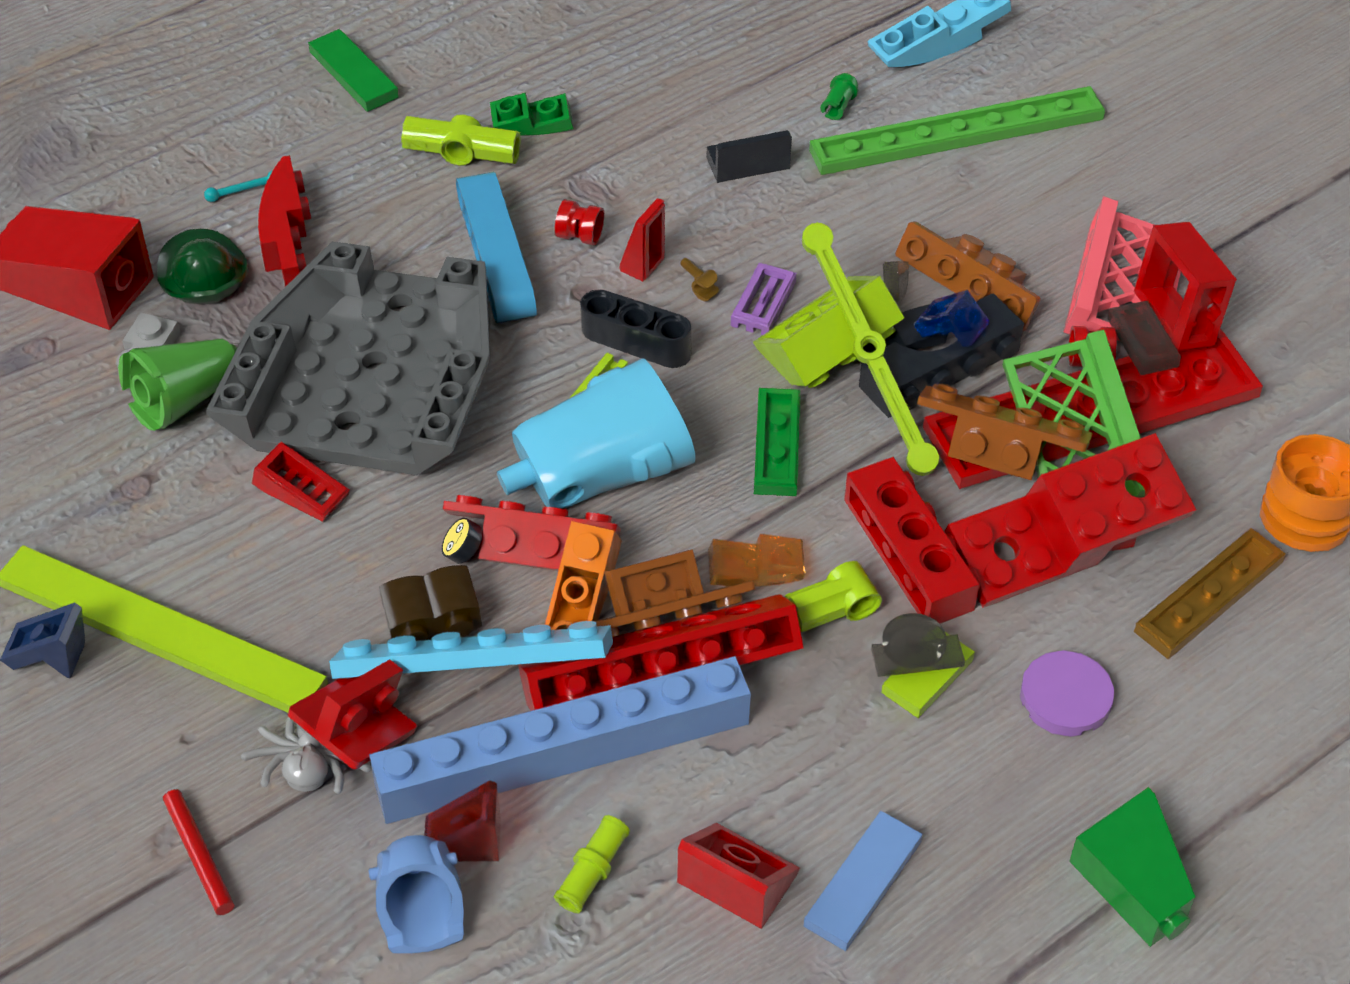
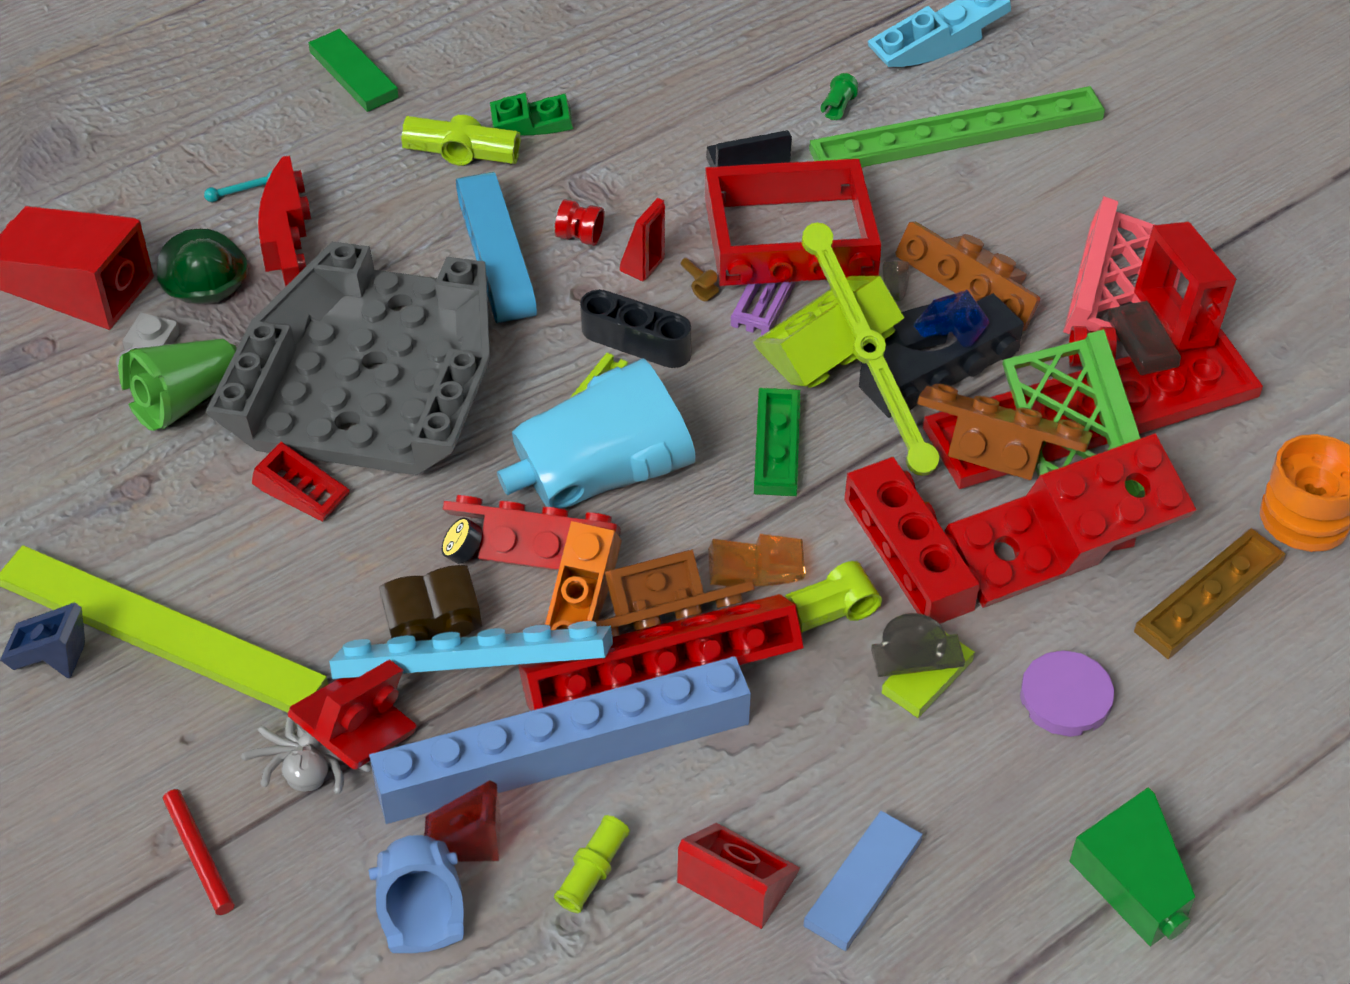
none -> red window [705,159,881,286]

